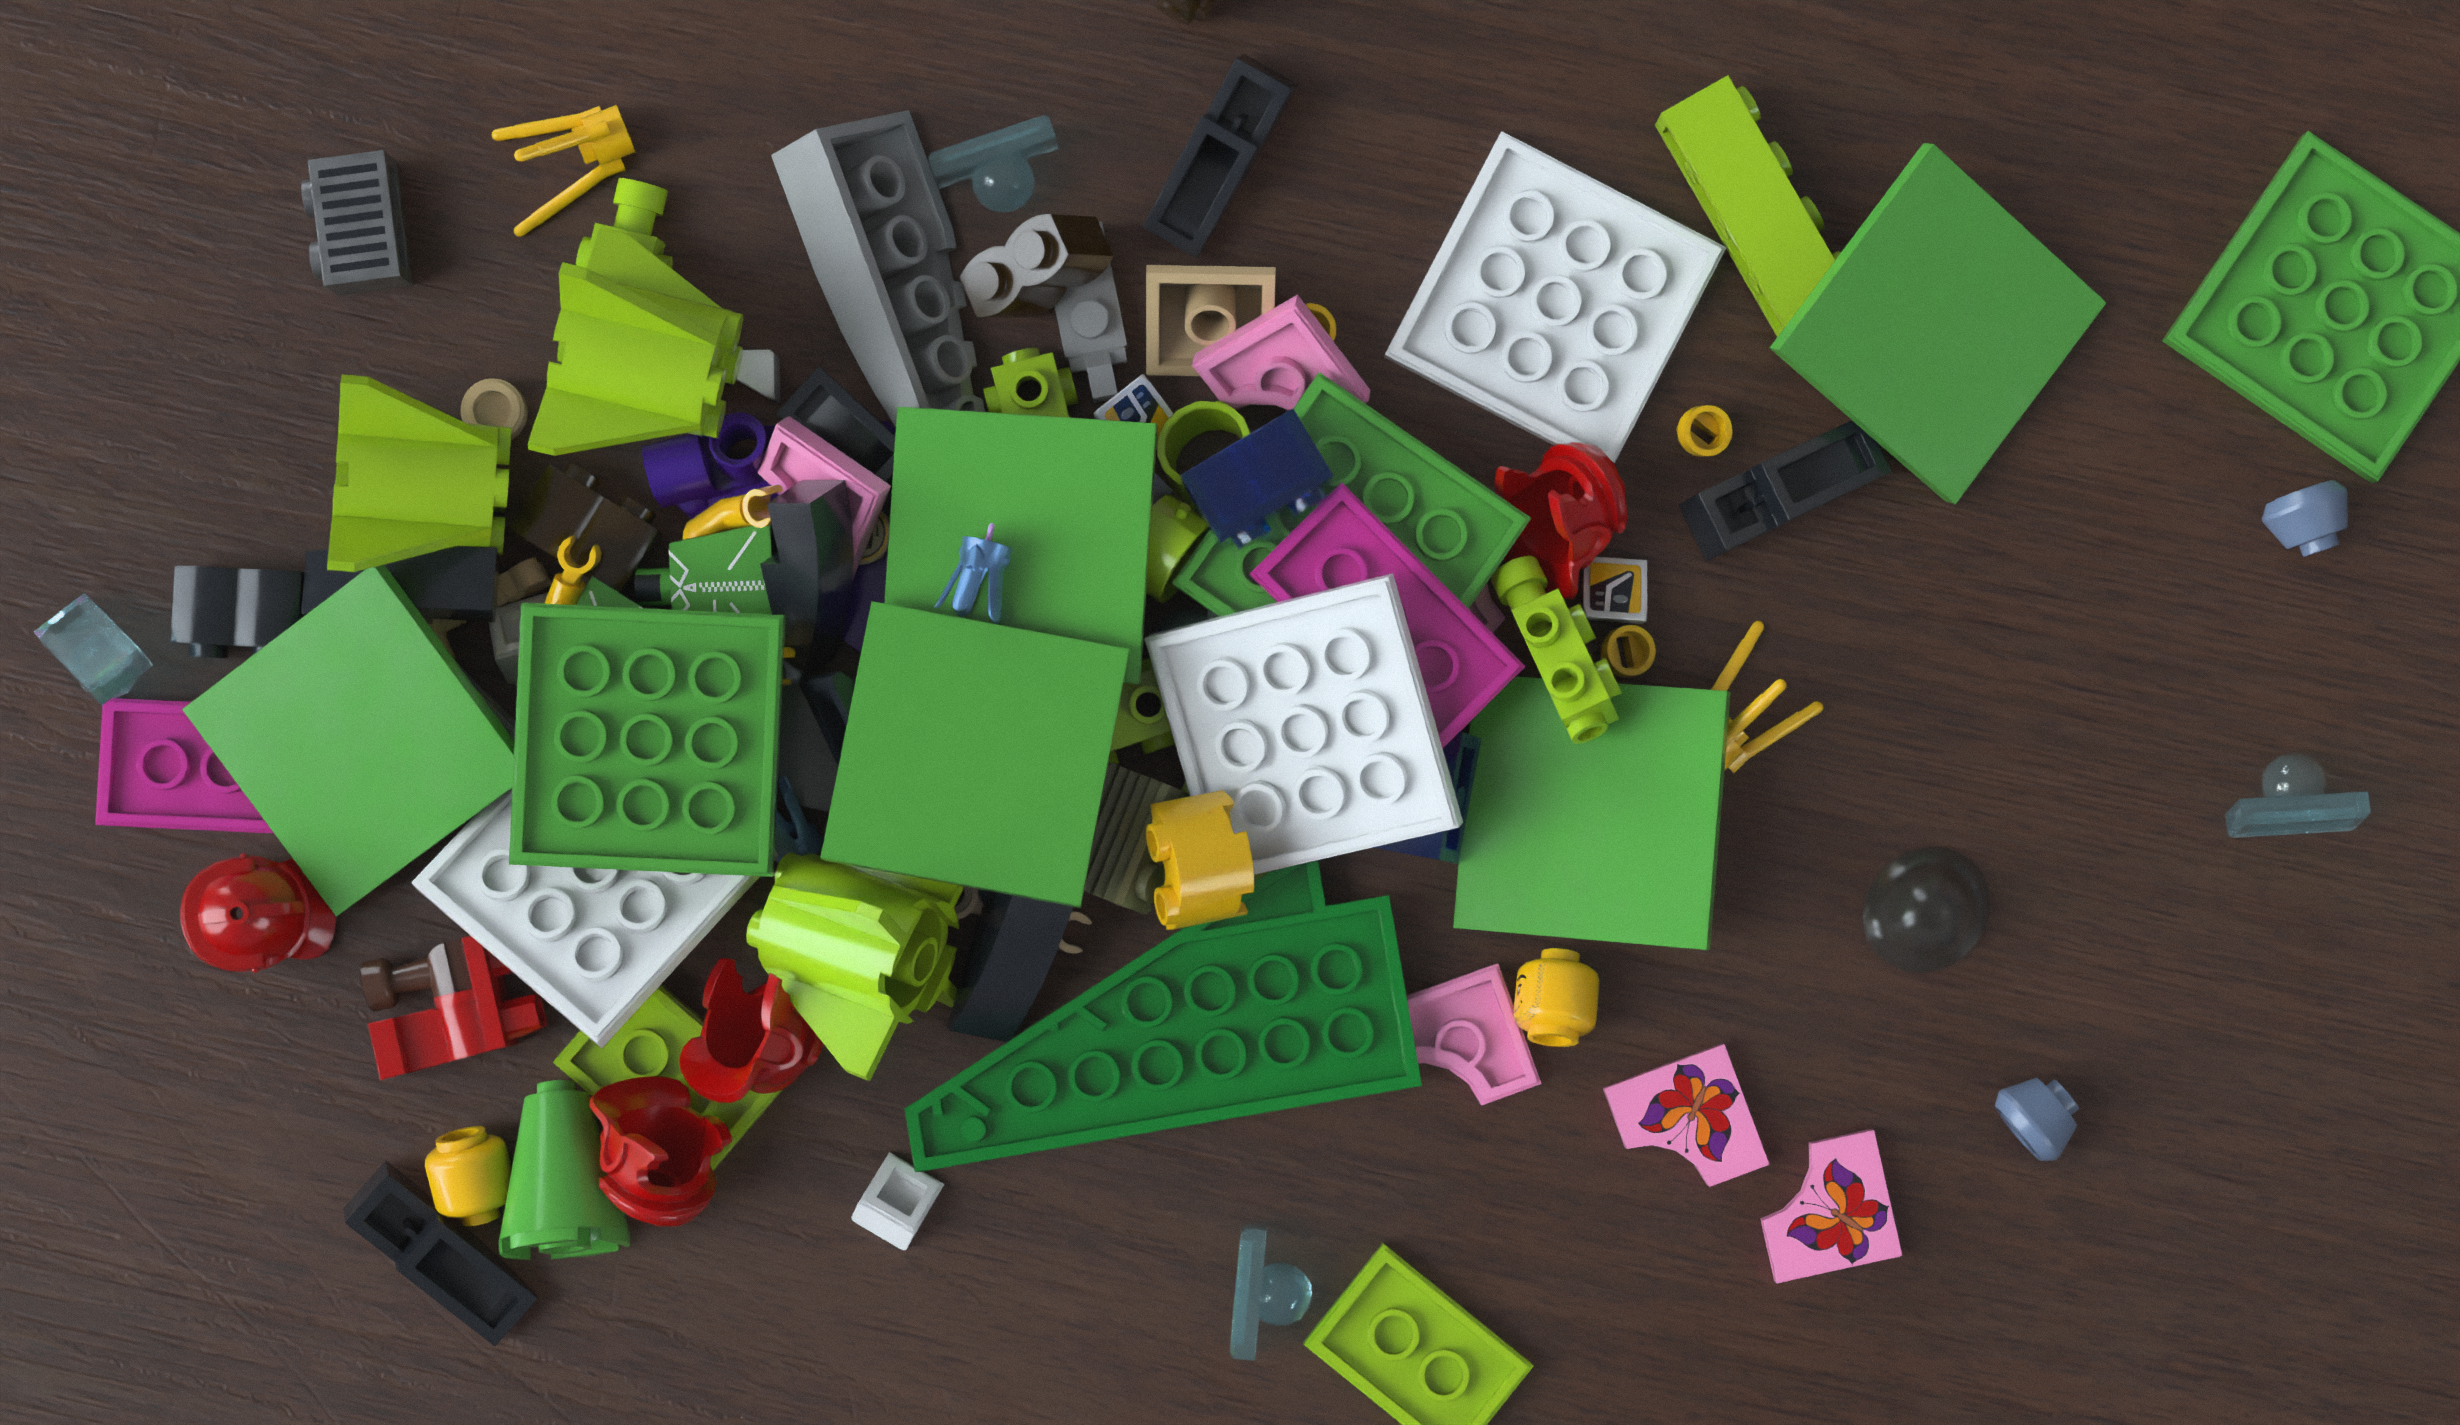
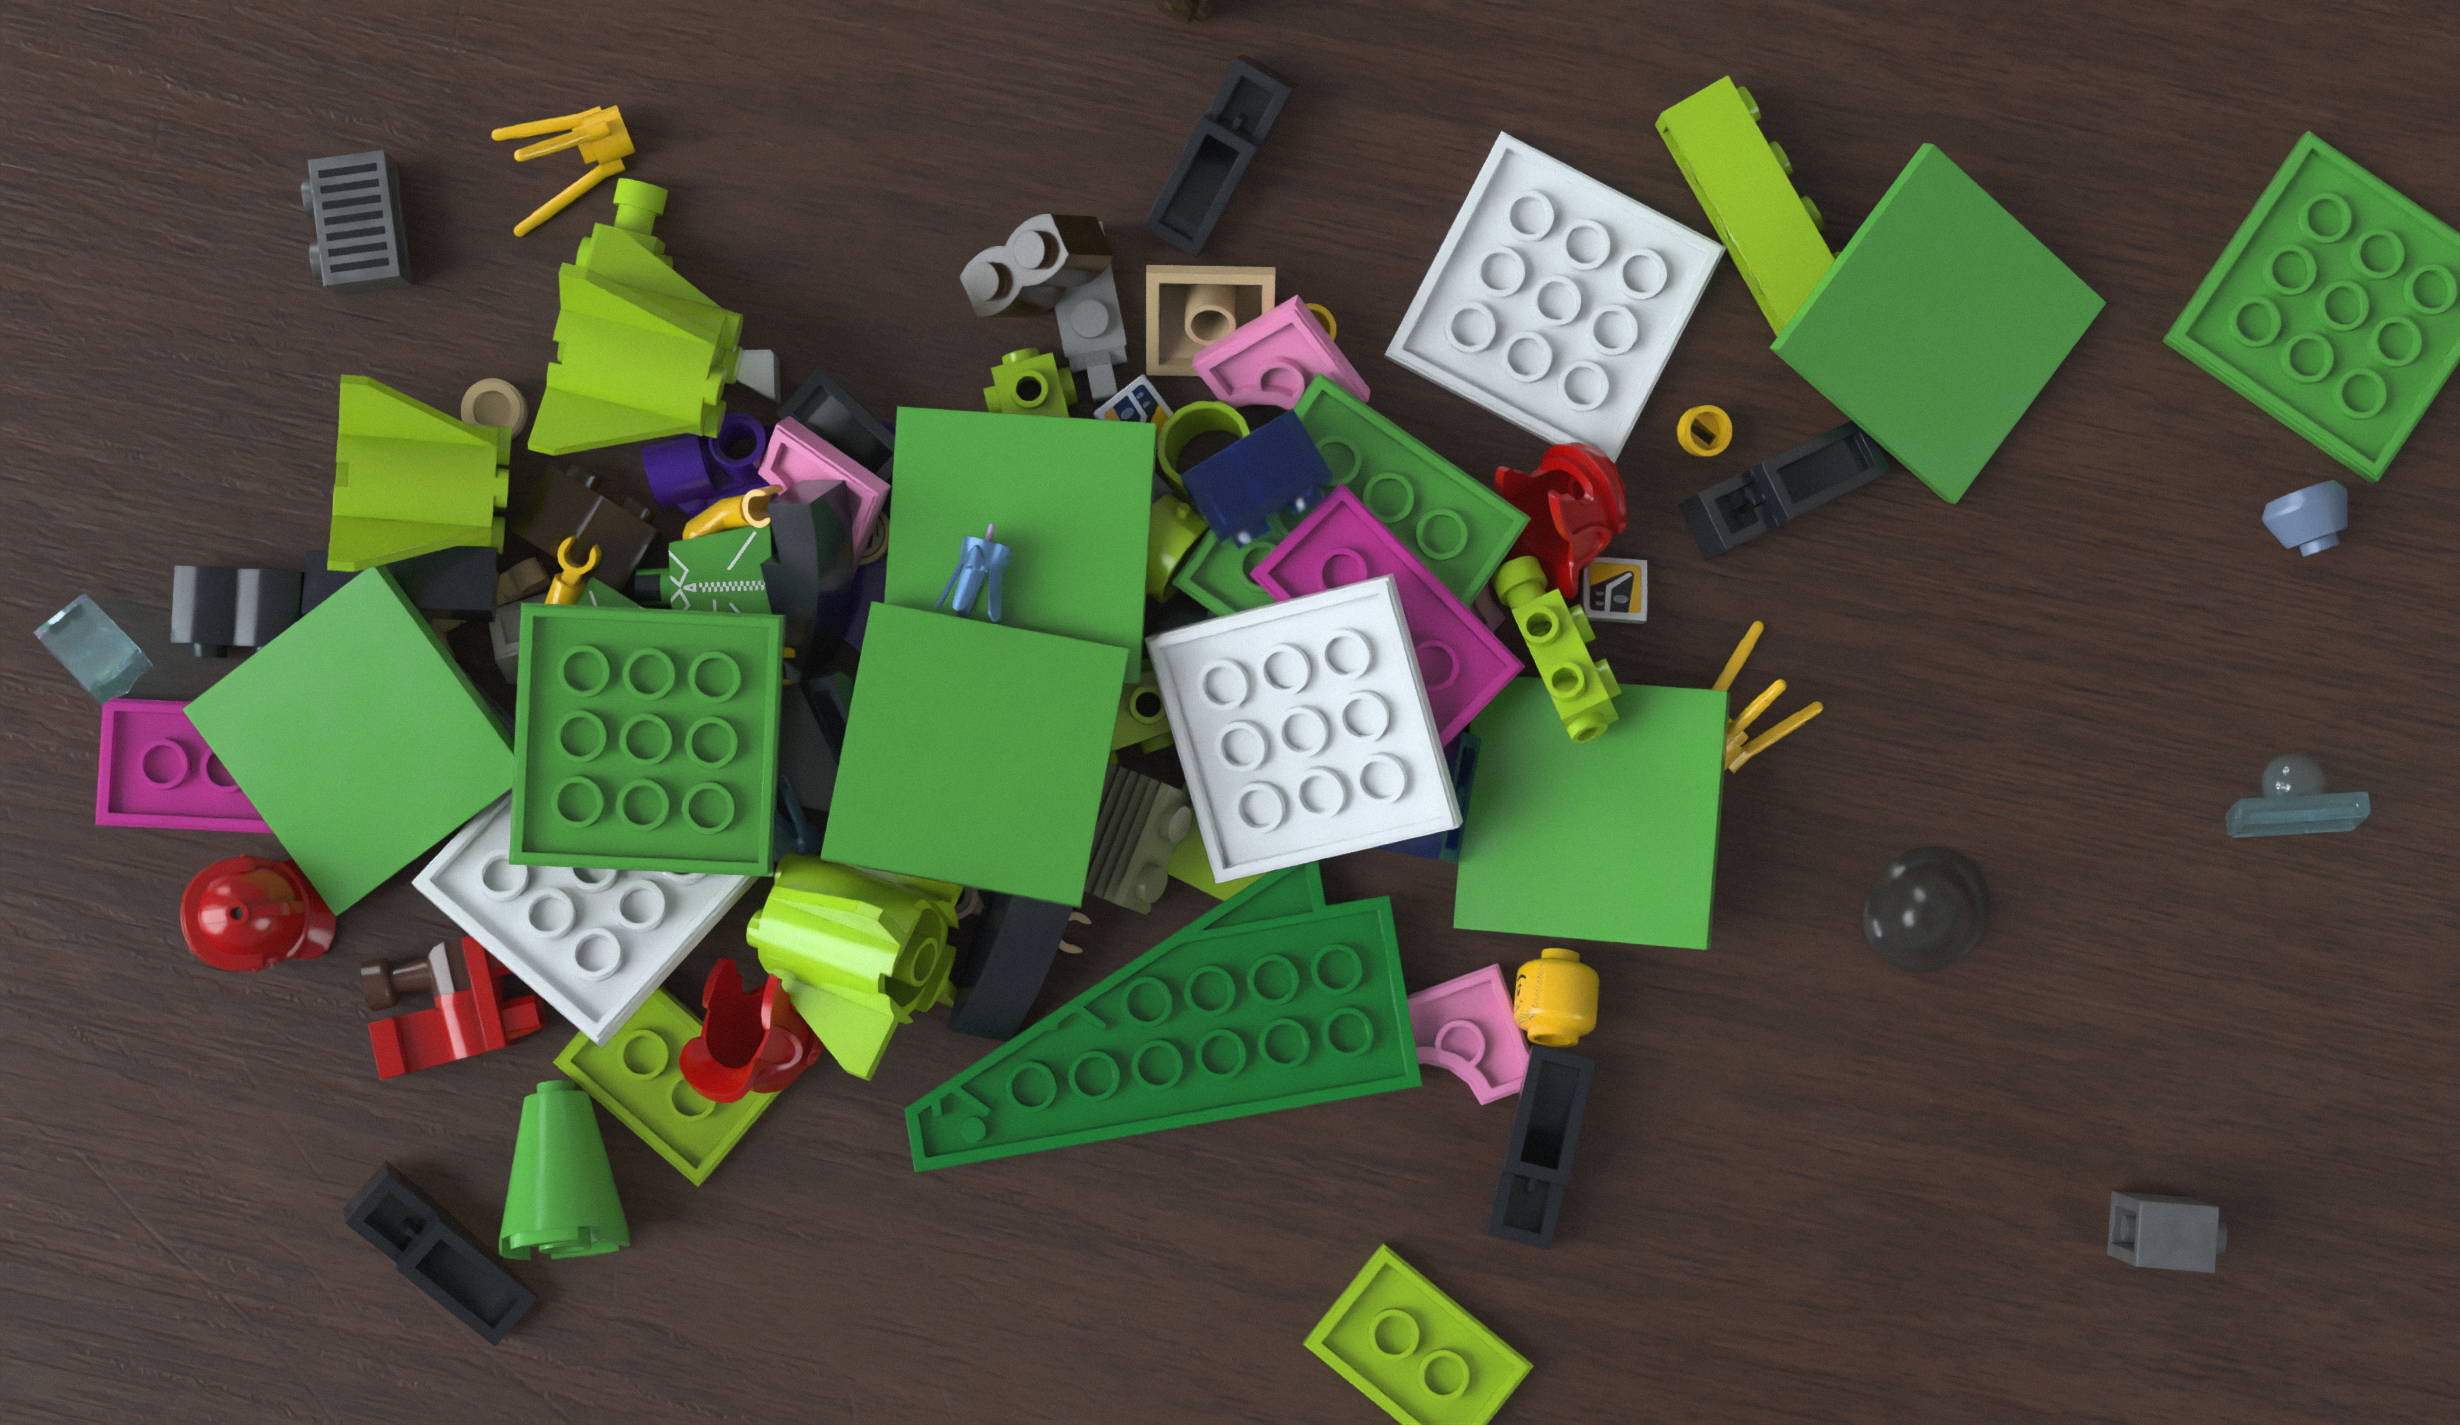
yellow head [425,1126,512,1226] -> none
red helmet [589,1076,732,1227] -> none
light grey wedge [771,110,985,427] -> none
white slope [851,1152,944,1250] -> none
clear light blue tile [928,115,1059,212] -> none
yellow cylinder [1146,790,1254,930] -> none
clear light blue tile [1230,1223,1312,1361] -> none
yellow hinge [1600,625,1656,678] -> none
bright pink tile [1603,1043,1769,1187] -> none
bright pink tile [1760,1129,1902,1283] -> none
sand blue cone [1995,1077,2079,1161] -> none
none -> black slope [1483,1045,1596,1250]
none -> flat silver brick [2107,1191,2227,1273]

